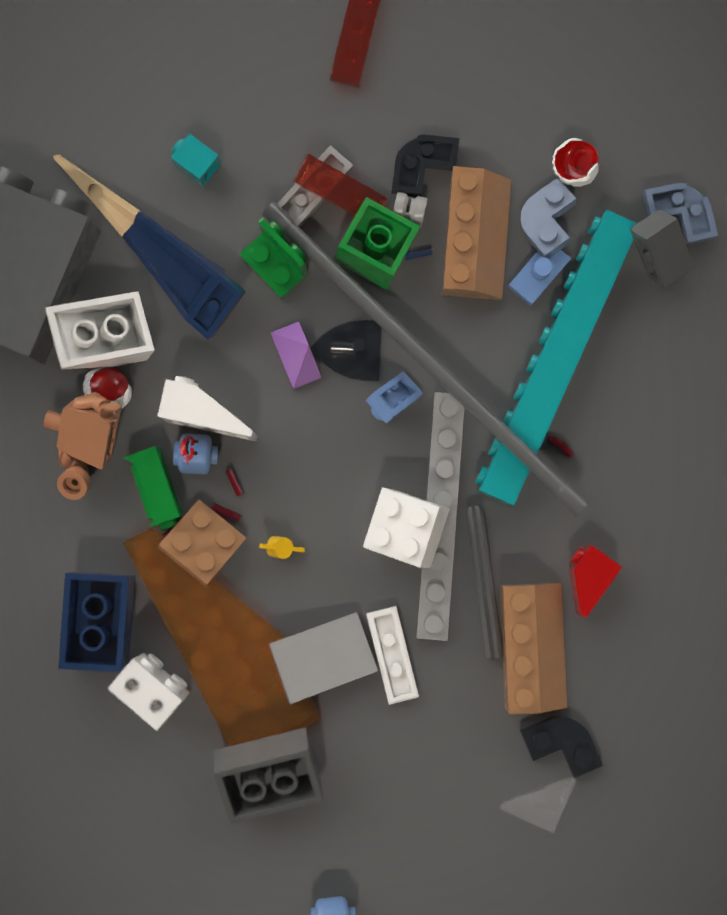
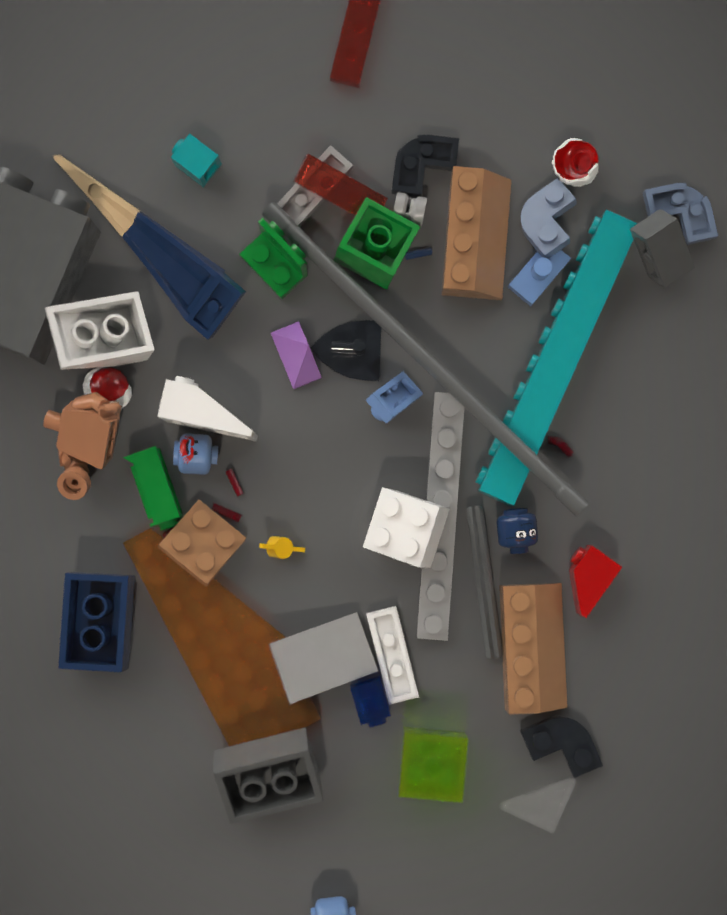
white piece [108,653,190,731] -> none
none -> clear blue brick [350,676,391,727]
none -> clear neon green brick [398,727,468,803]
none -> dark blue head [496,508,538,554]

